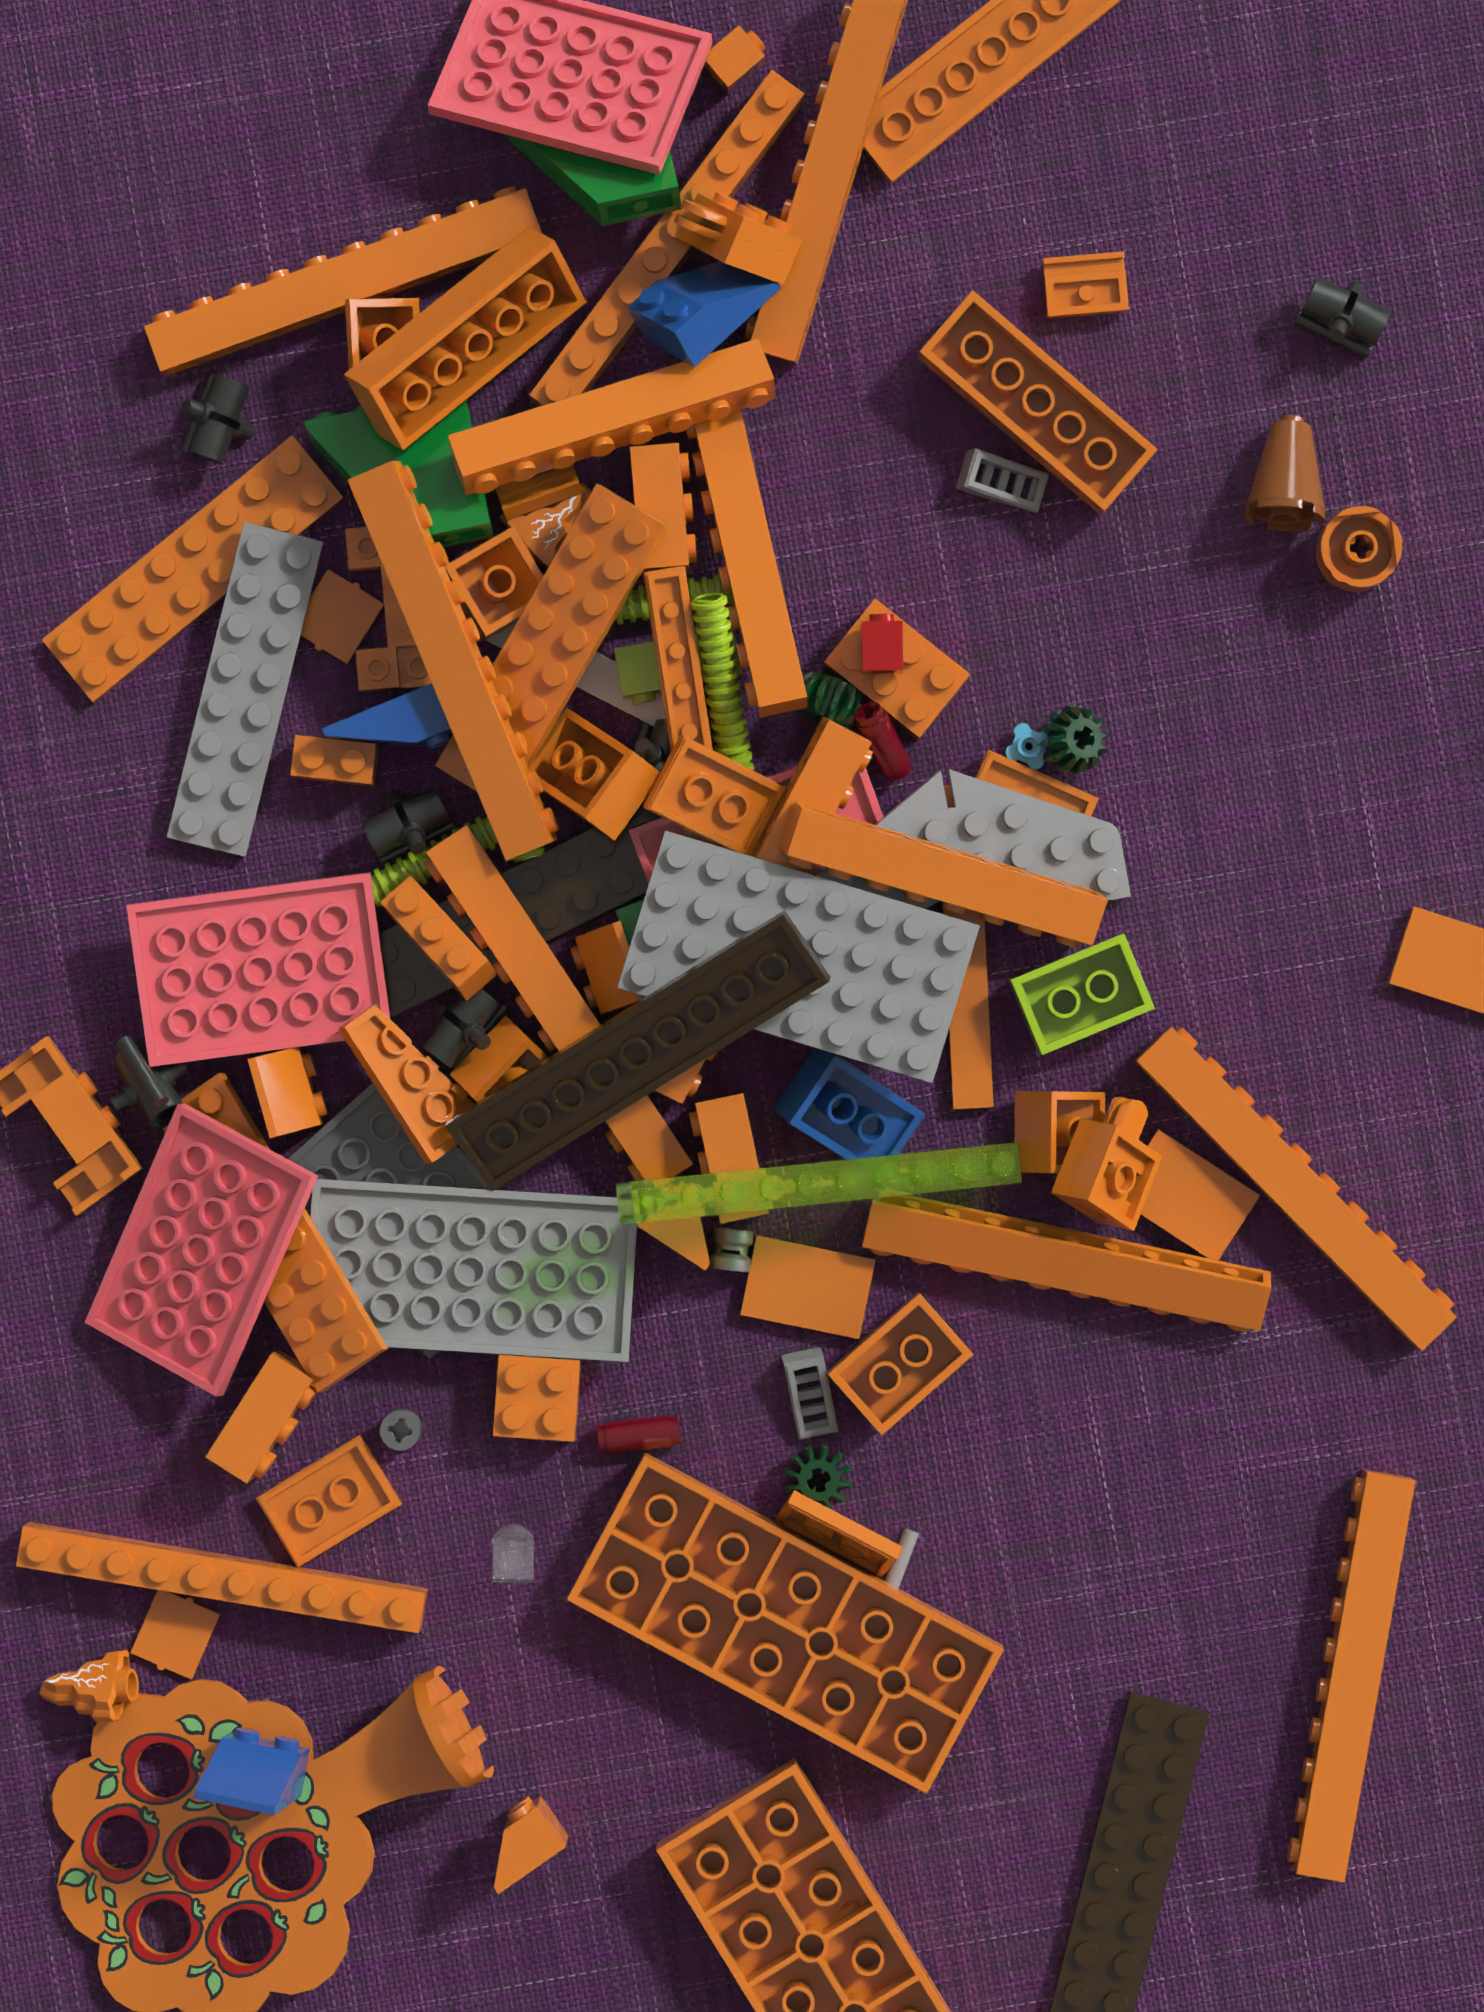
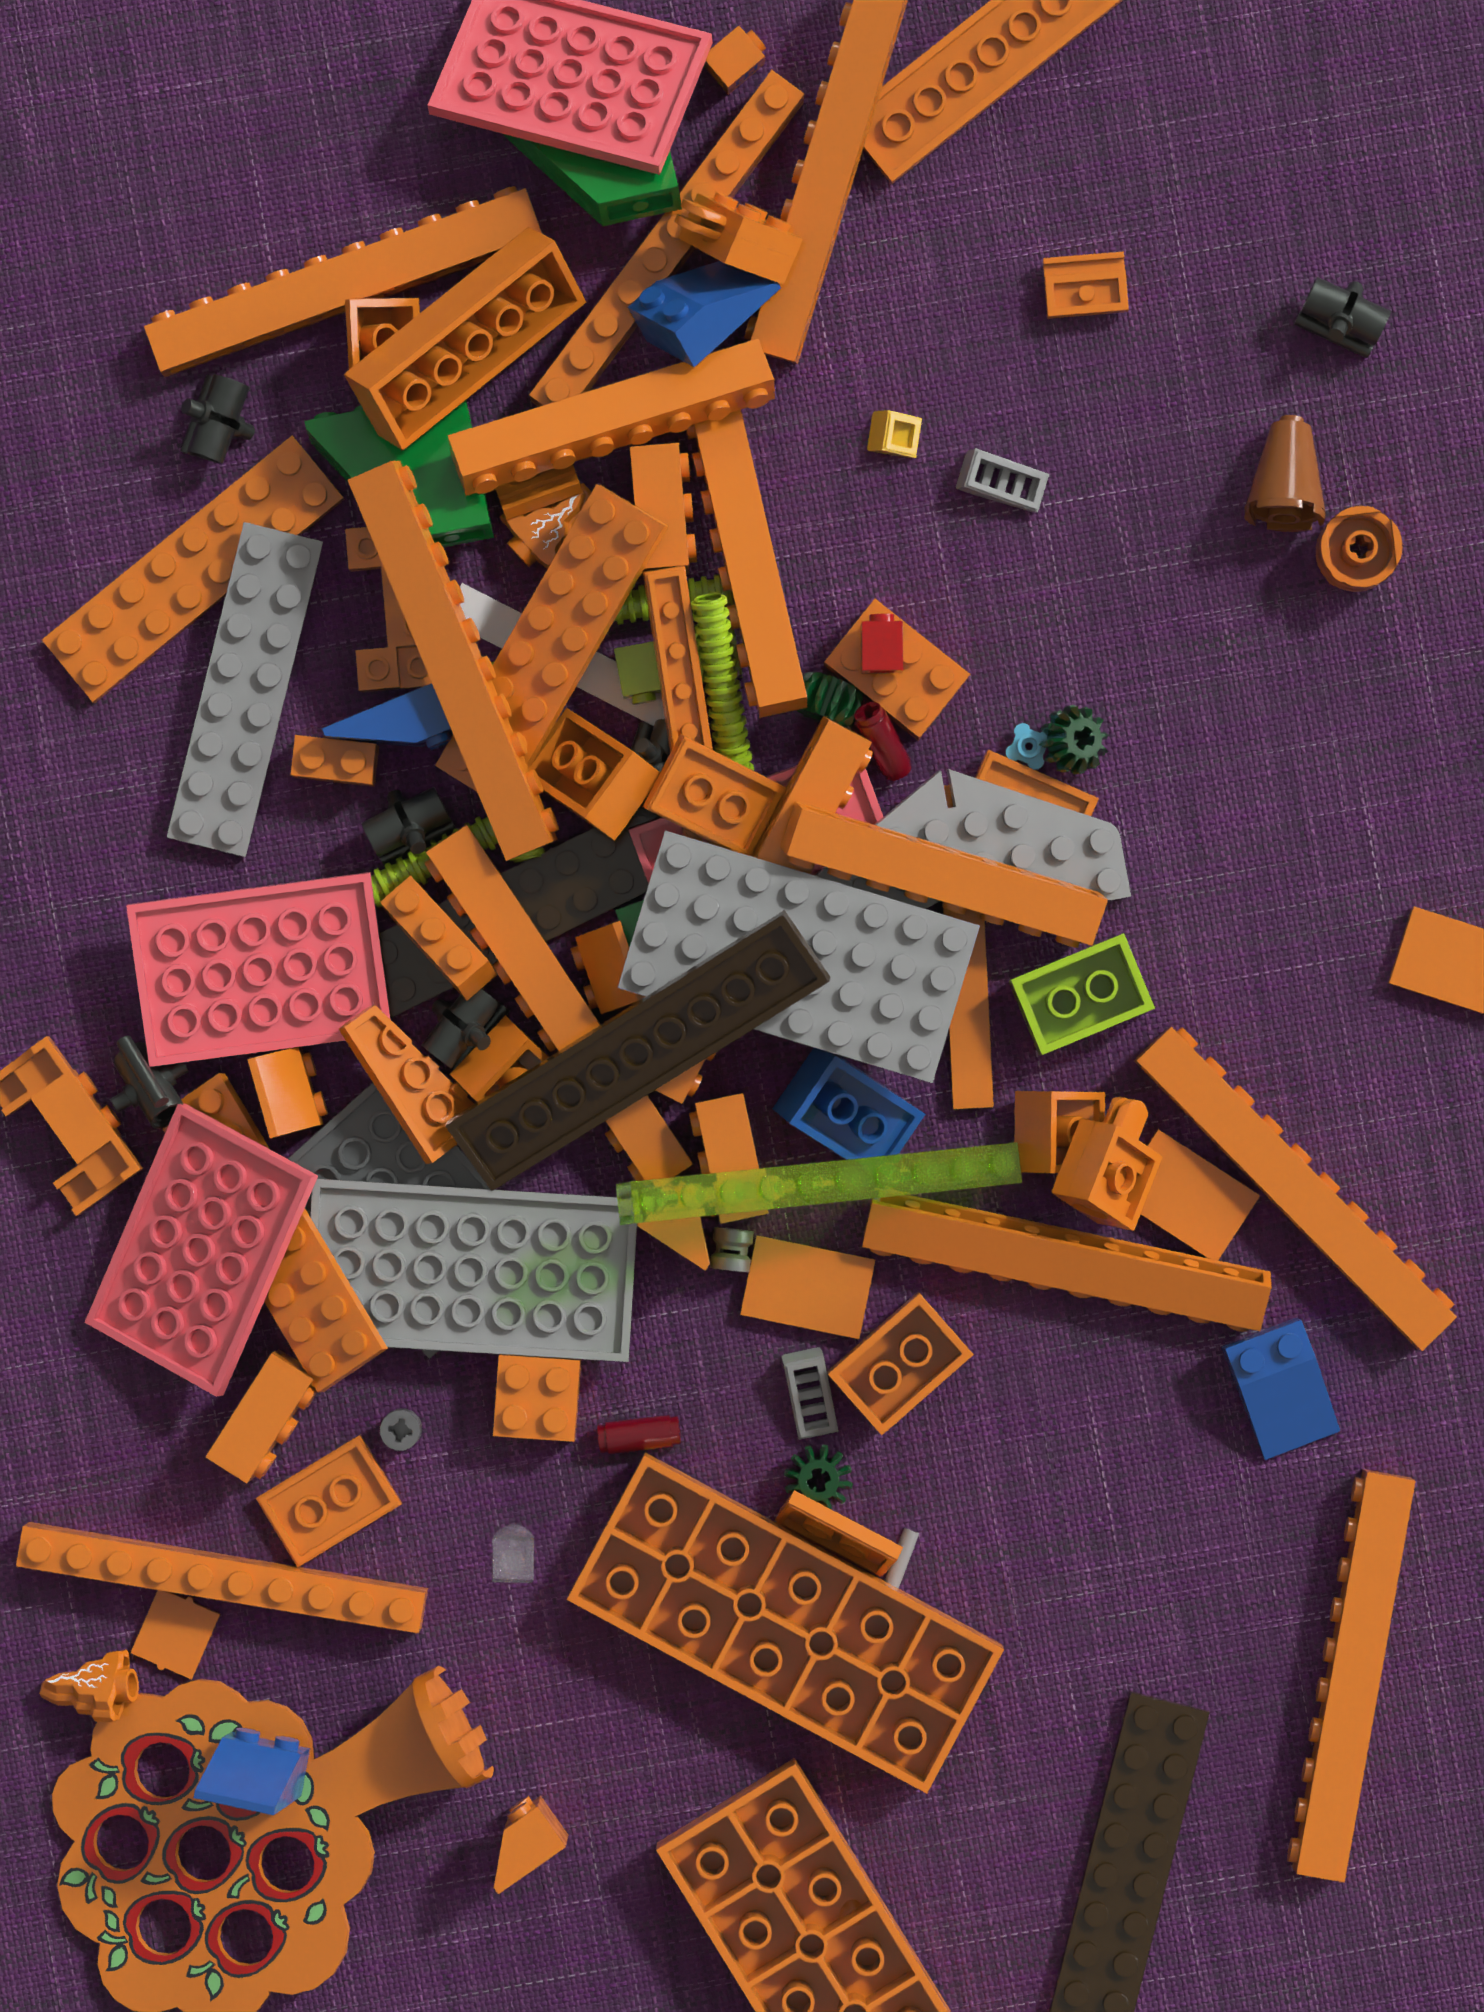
orange piece [301,569,384,665] -> none
orange slope [444,526,543,643] -> none
orange brick [918,290,1158,516] -> none
none -> yellow slope [867,410,922,458]
none -> blue slope [1221,1318,1340,1460]

